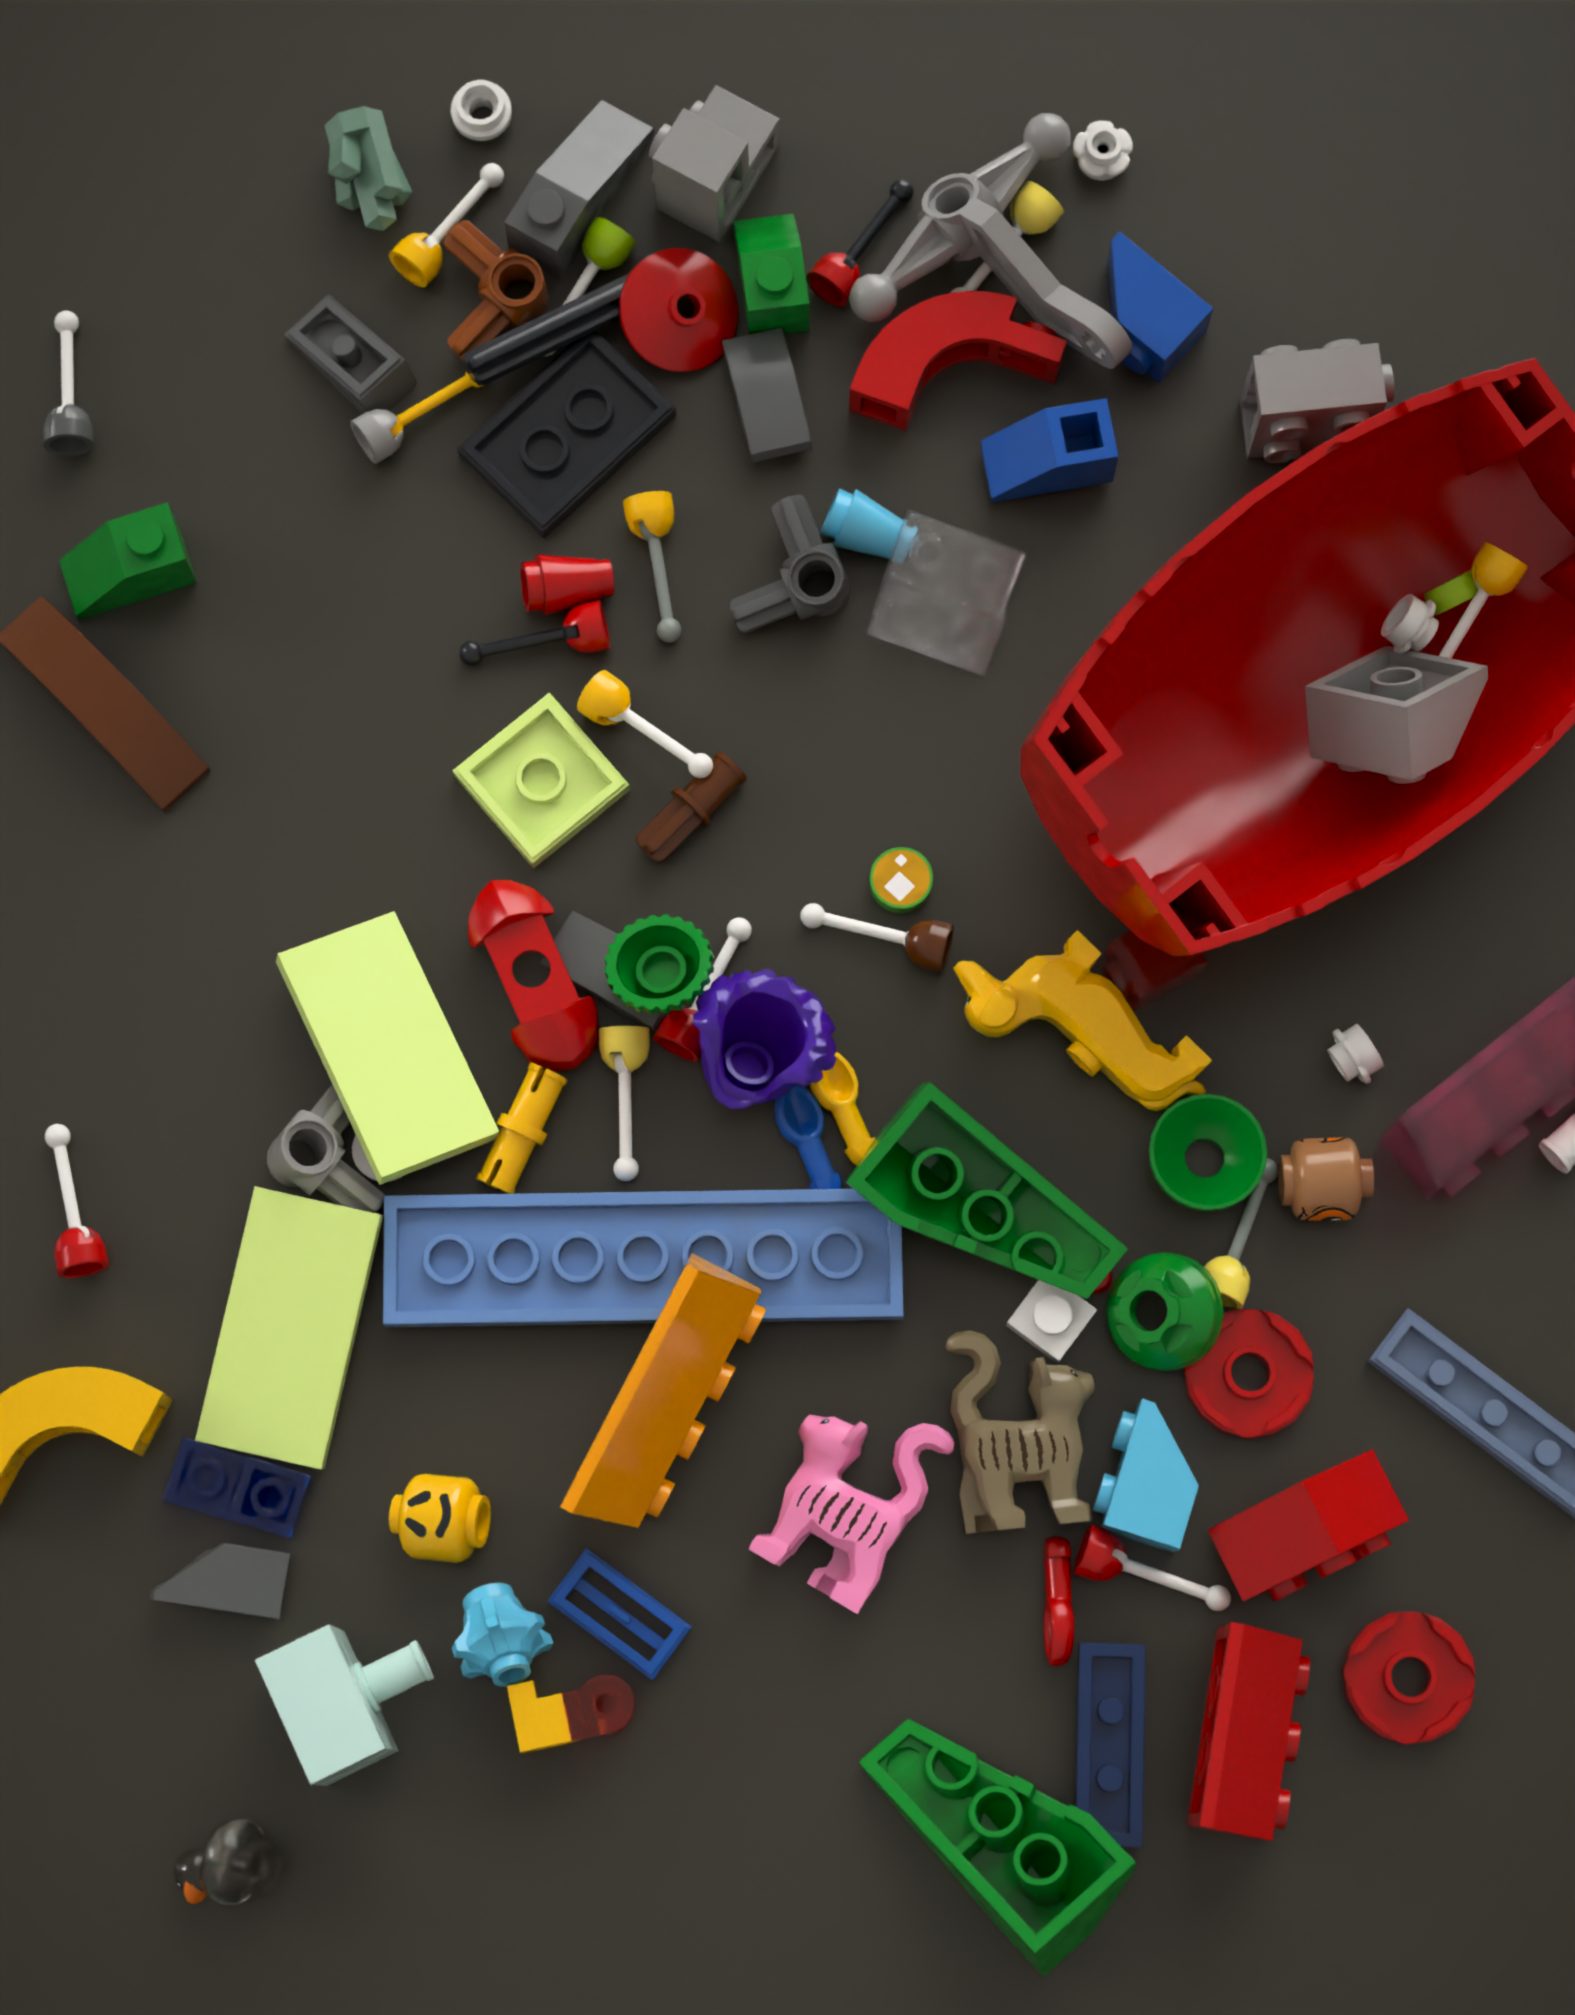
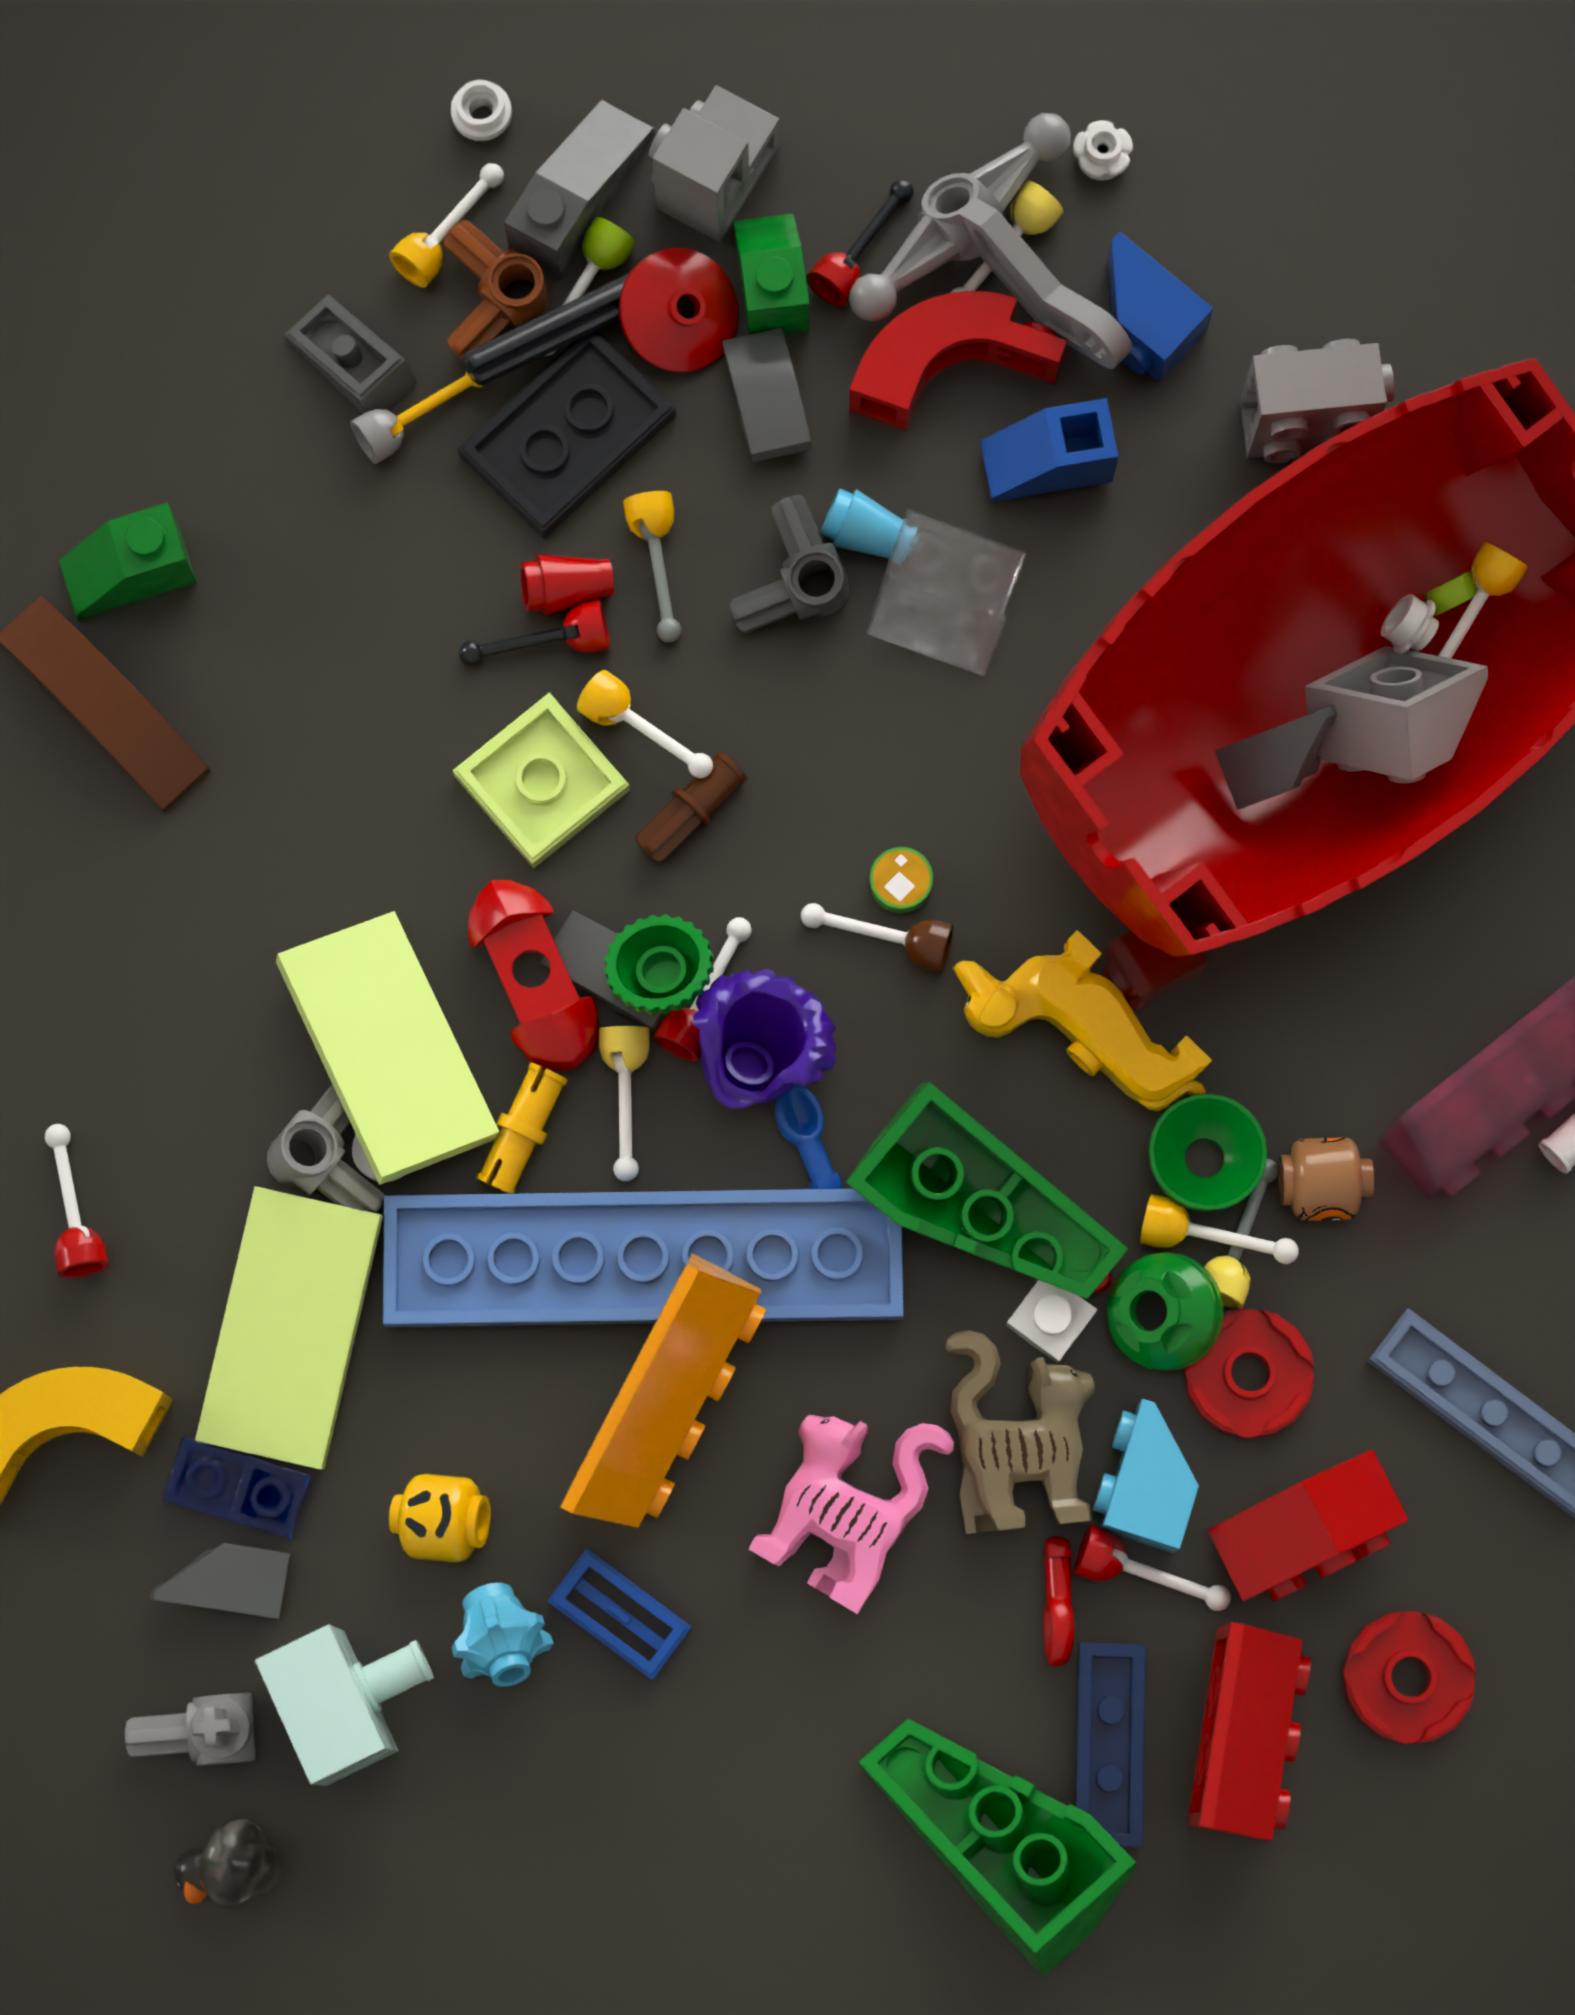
dark grey hinge [43,311,93,456] -> none
sand green rock [324,106,413,231] -> none
leg [507,1674,635,1754] -> none
yellow piece [810,1052,876,1165] -> none
white plate [1327,1024,1384,1084] -> none
none -> light grey axle [125,1693,256,1766]
none -> hinge [1140,1194,1299,1264]
none -> dark grey slope [1215,705,1337,810]

